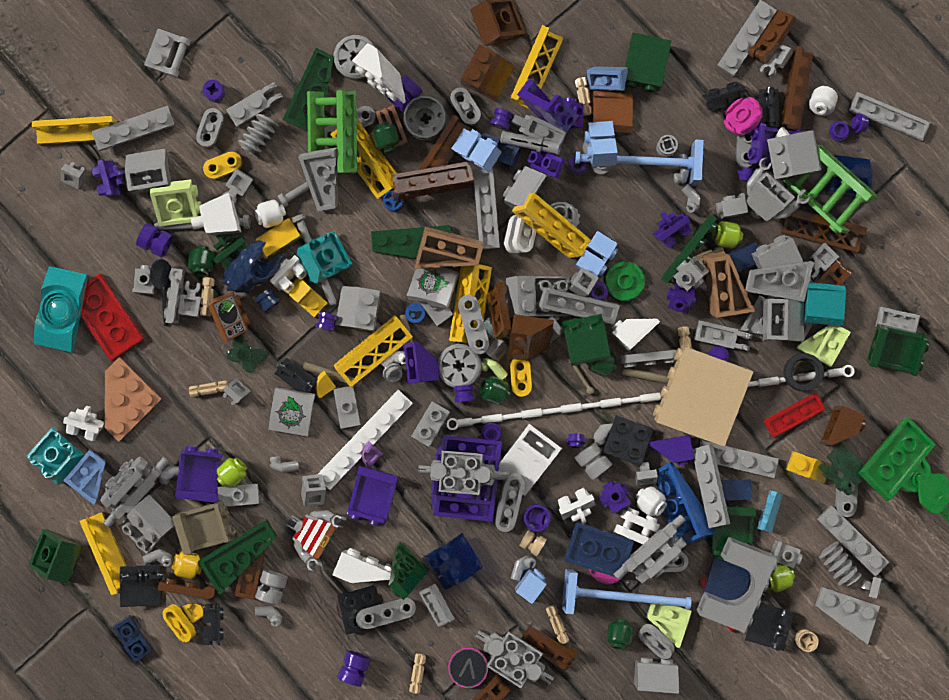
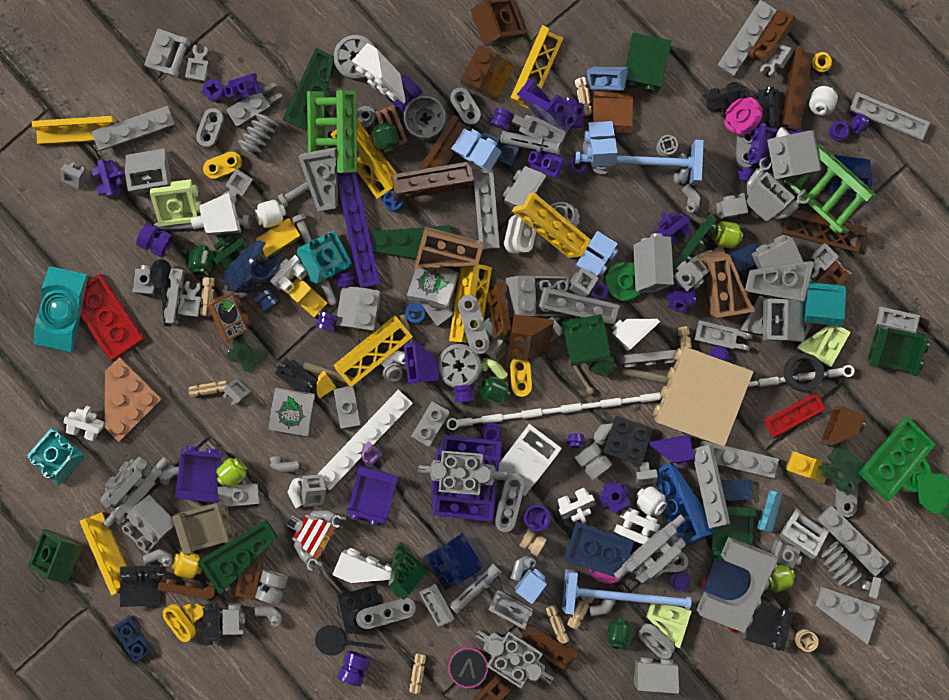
medium blue wing [63,449,106,505] -> none
none -> light grey plate [185,45,209,82]
none -> light grey brick [223,604,246,635]
none -> dark purple hips [224,73,262,101]
none -> white arm [288,478,303,508]
none -> black piece [315,625,383,655]
none -> dark purple plate [334,272,355,287]
none -> dark purple plate [337,172,380,288]
none -> light grey pin [449,564,502,614]
none -> light grey hinge [488,590,533,629]
none -> tan axle [567,597,594,629]
none -> white arm [589,599,616,616]
none -> light grey brick [633,233,674,293]
none -> dark purple plate [670,571,690,591]
none -> light grey plate [779,507,829,559]
none -> yellow plate [812,52,832,72]

